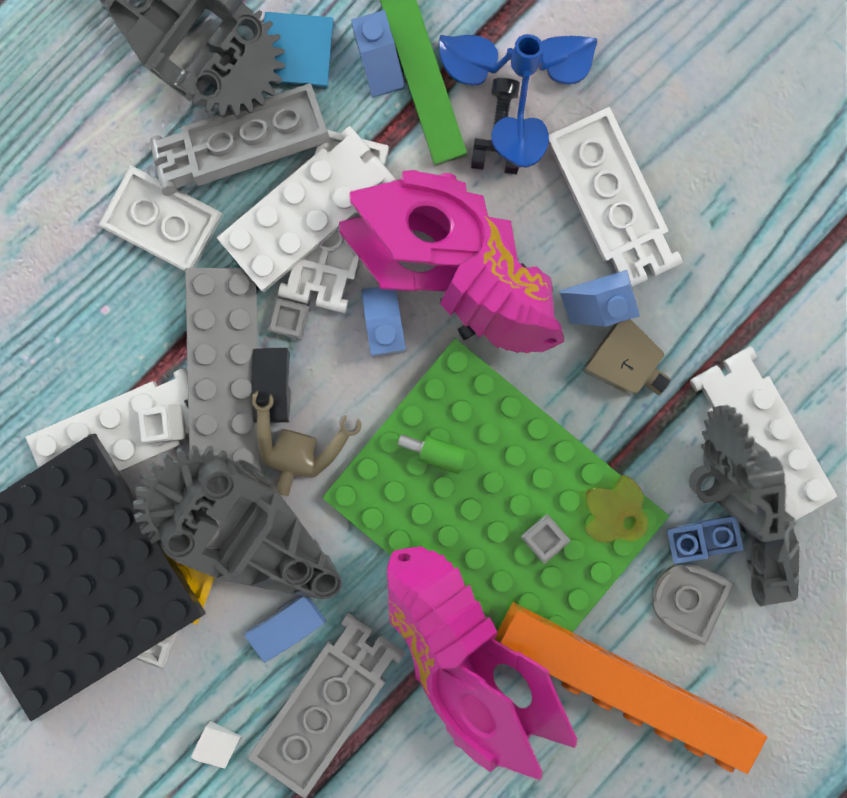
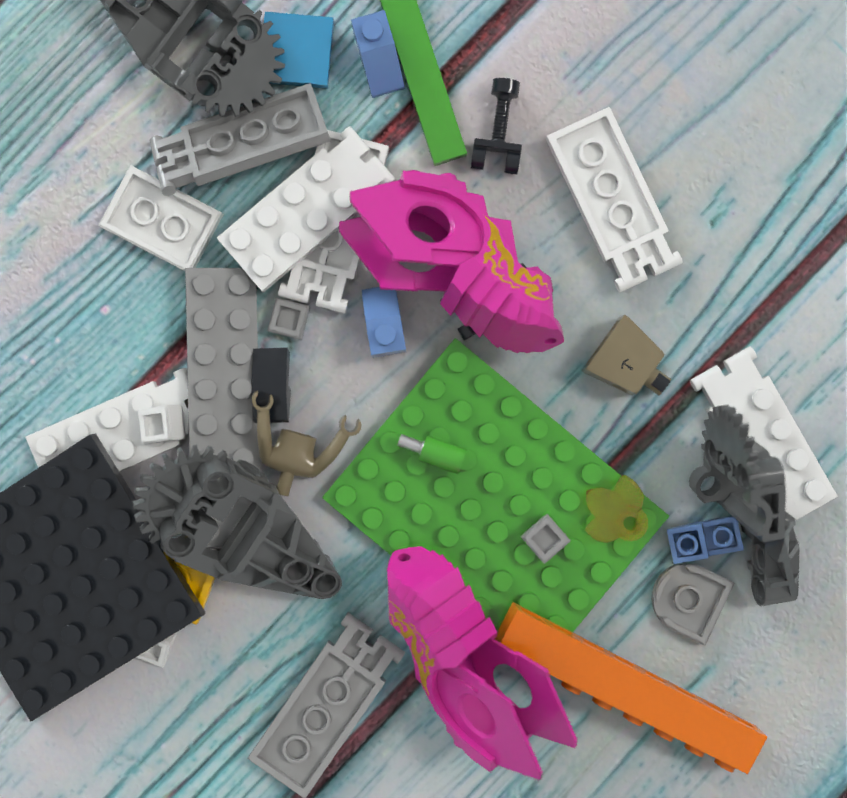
white slope [191,721,241,769] -> none
medium blue slope [244,596,326,663] -> none
blue plant [439,34,597,168] -> none
medium blue slope [560,270,640,327] -> none

